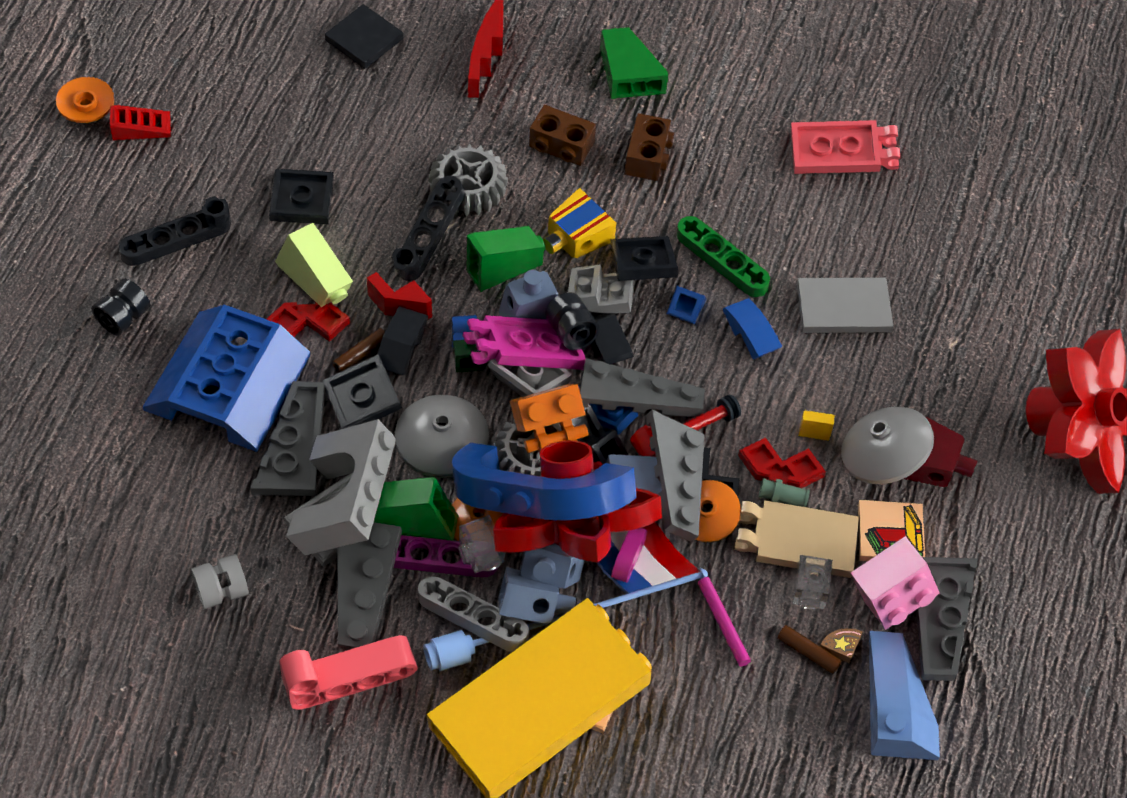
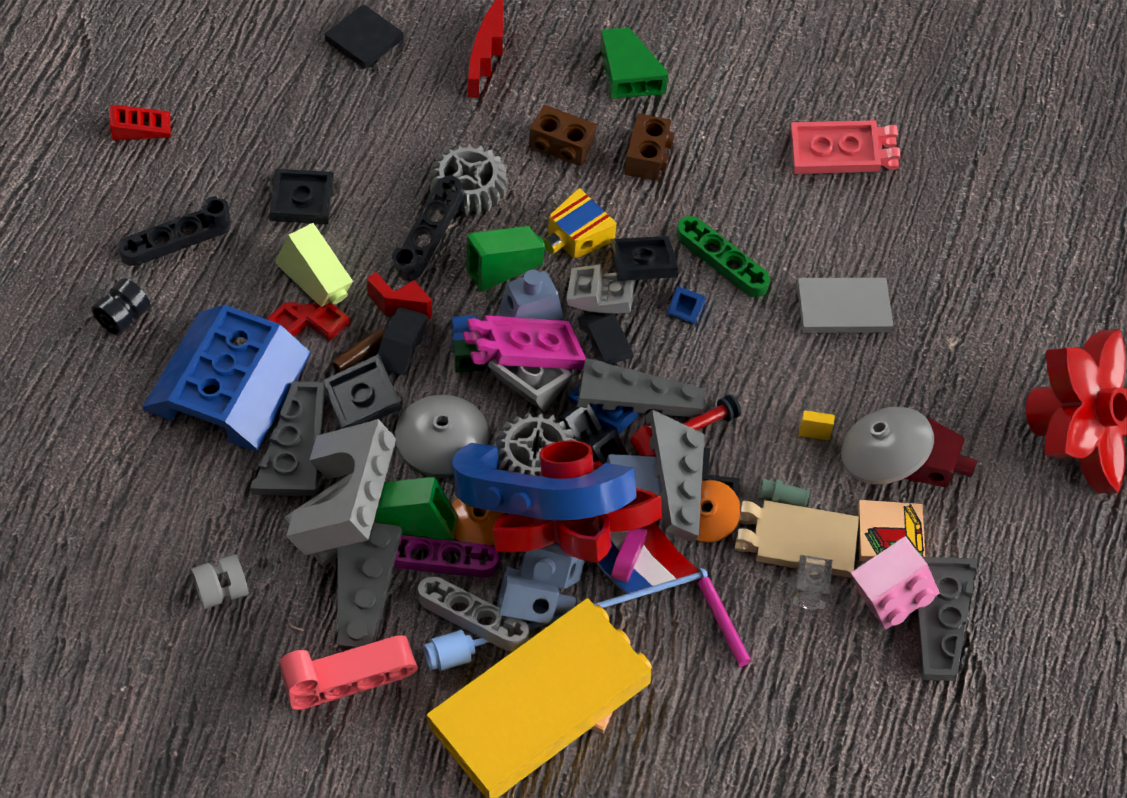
orange dish [56,77,114,123] -> none
clear brick [458,515,505,573] -> none
orange brick [510,384,588,453] -> none
black wheel [545,292,599,350] -> none
blue slope [722,298,782,360] -> none
red tile [738,437,826,488] -> none
reddish brown piece [777,625,842,674] -> none
medium nougat tile [820,628,863,663] -> none
medium blue wedge [869,631,940,760] -> none

